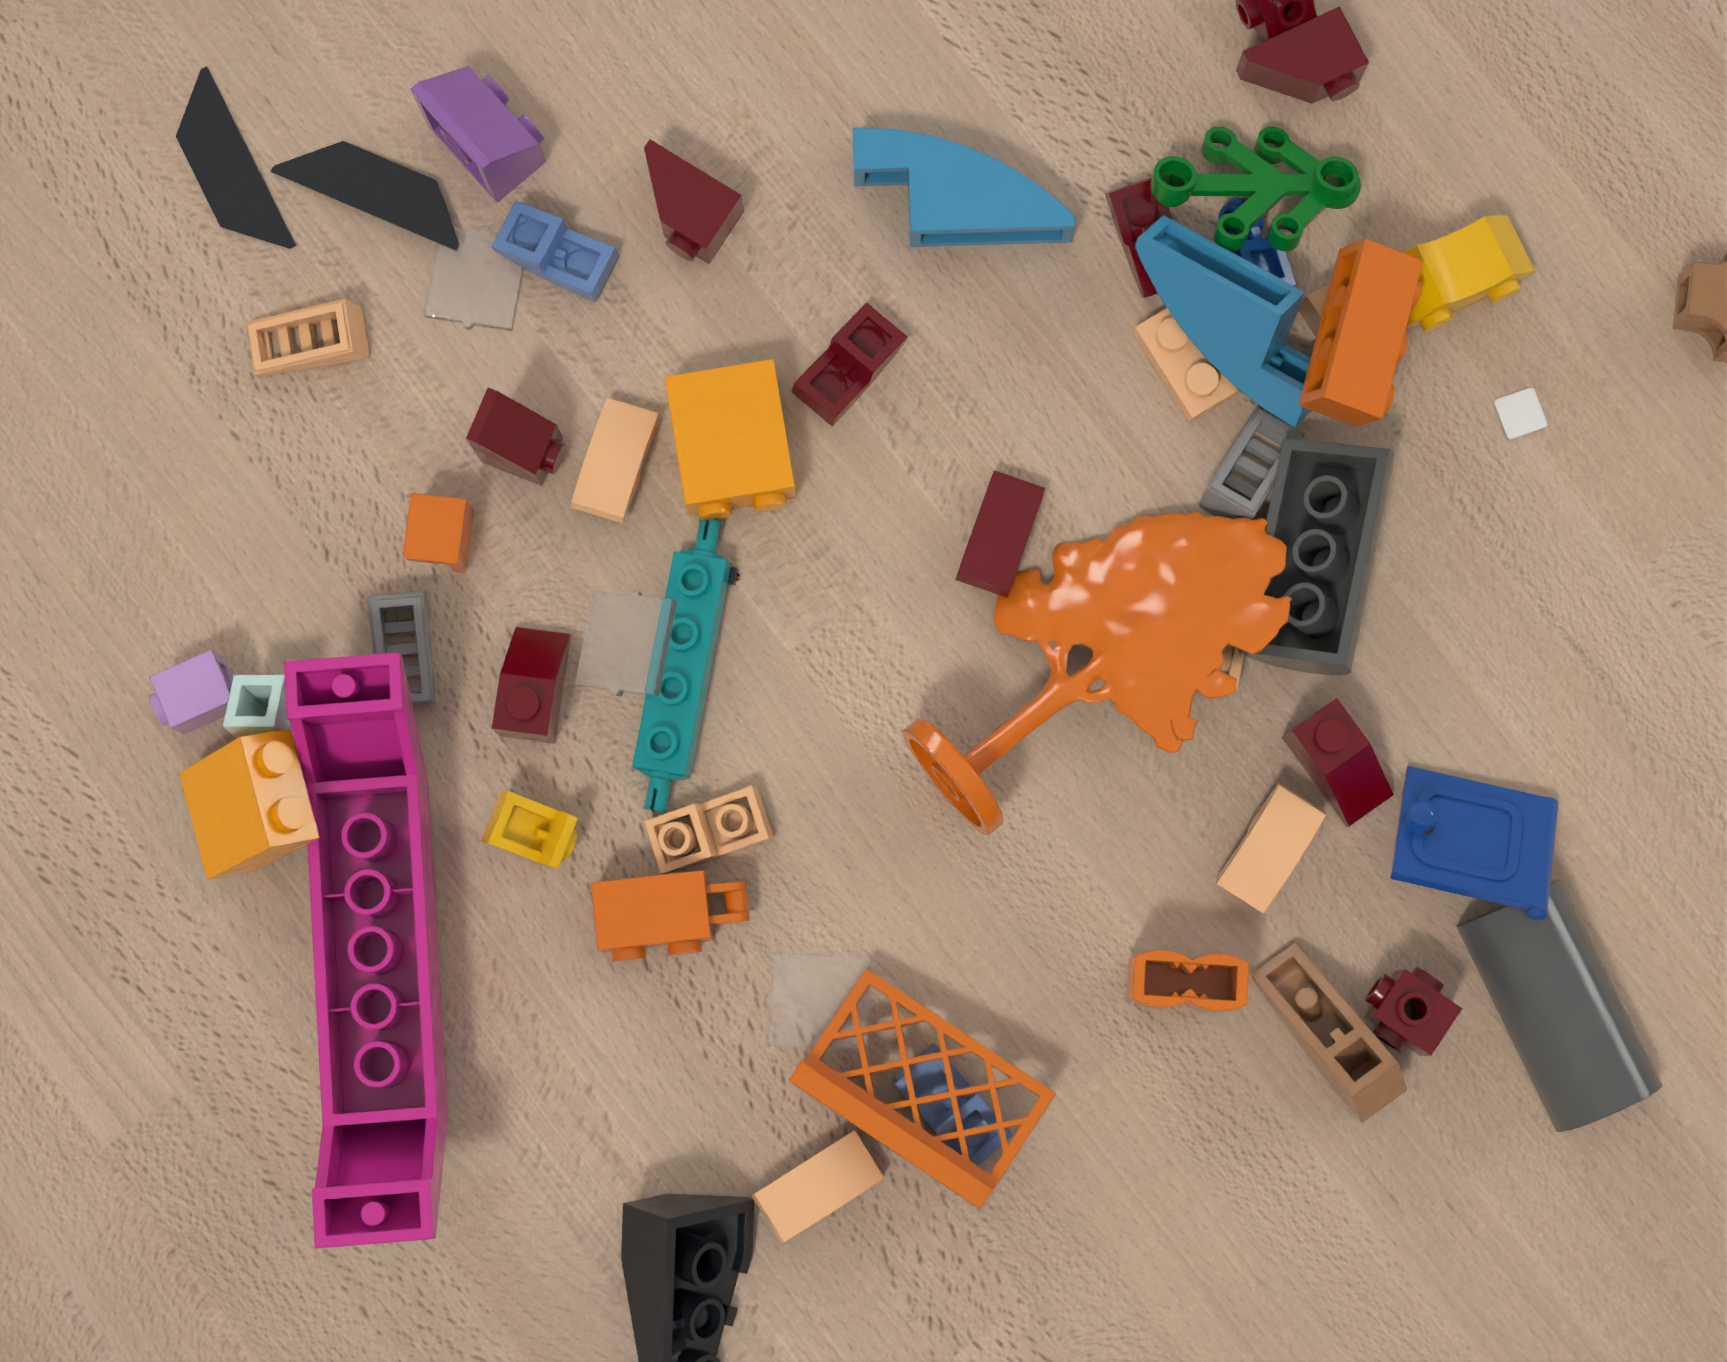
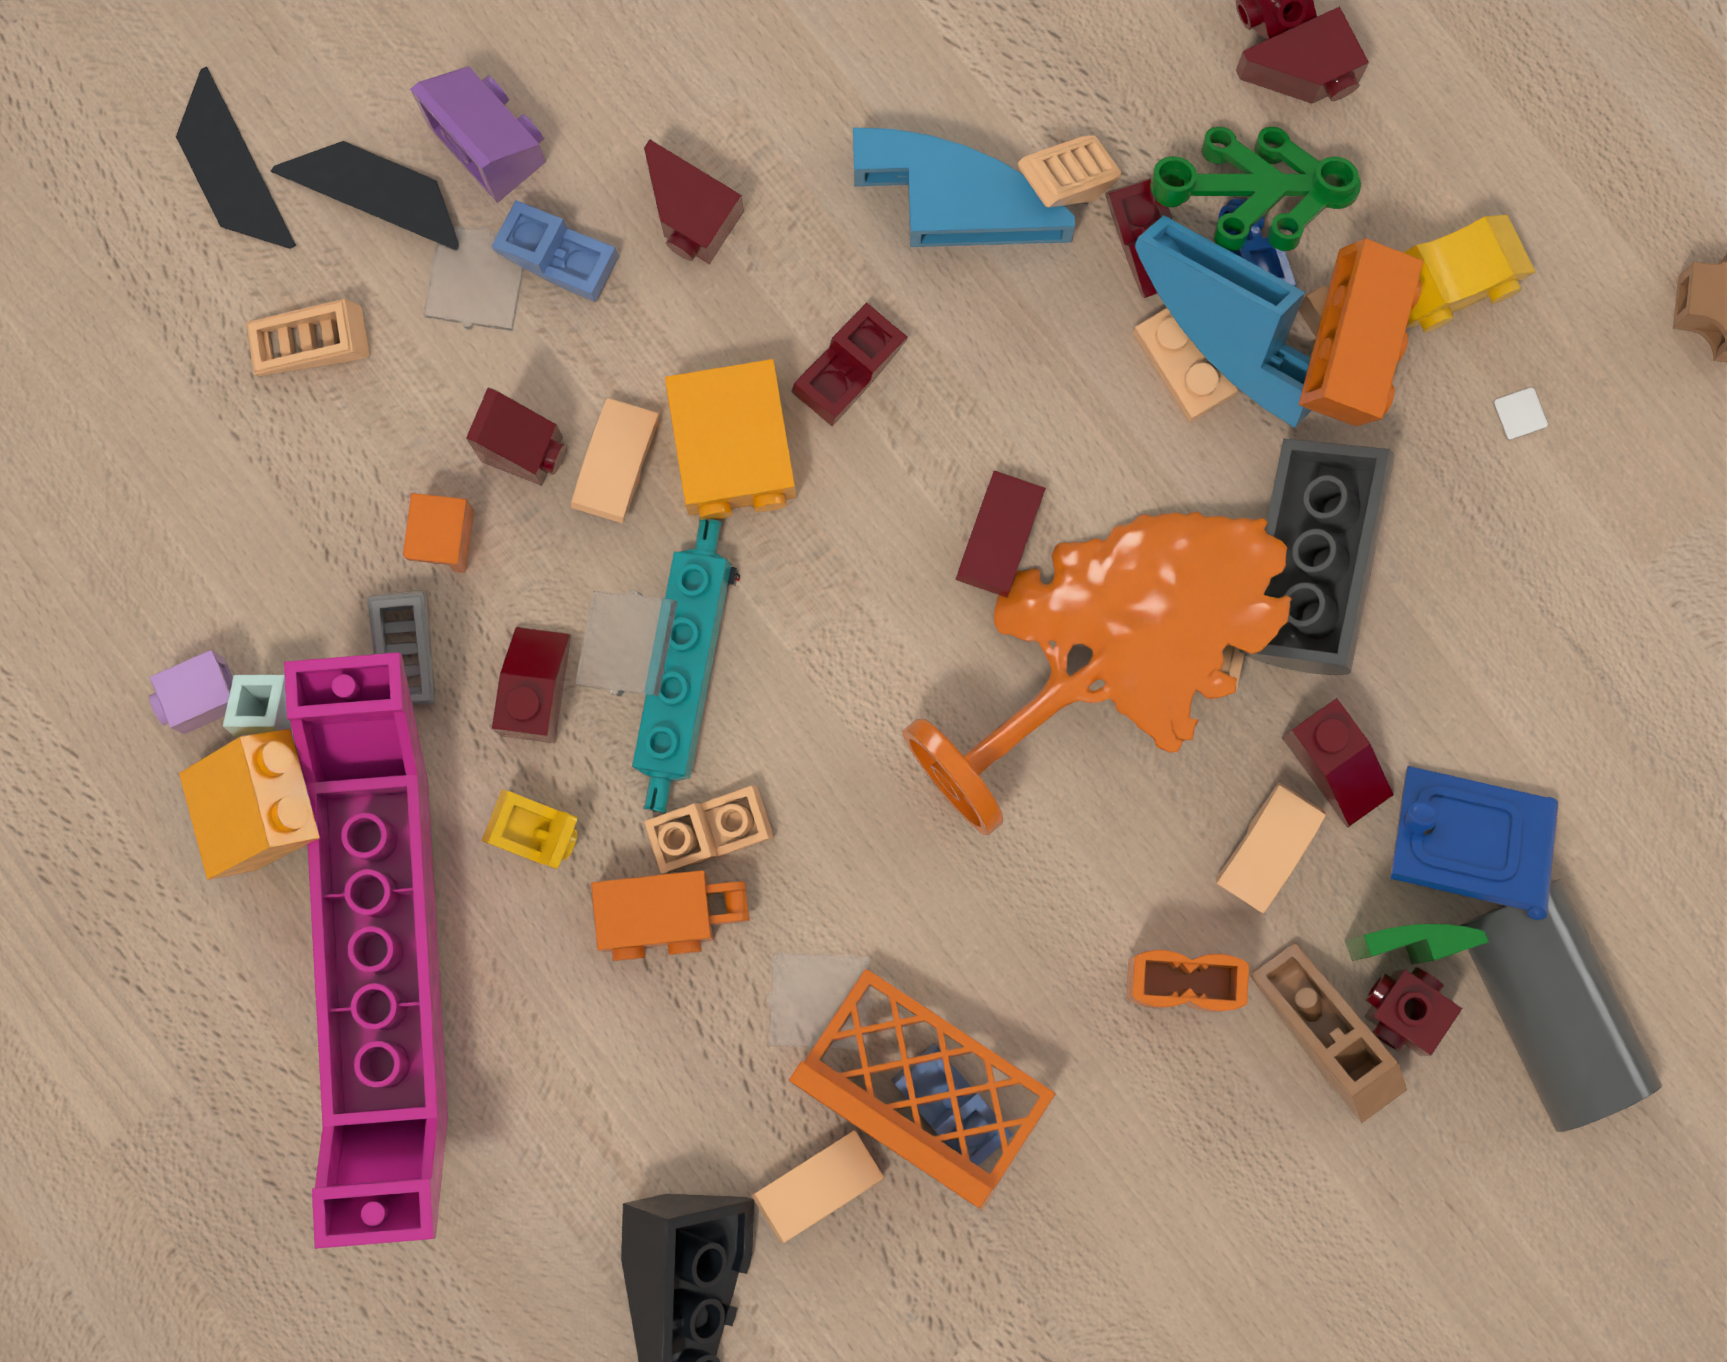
light grey slope [1199,407,1305,520] -> none
none -> light nougat slope [1017,135,1121,208]
none -> green slope [1345,924,1489,965]

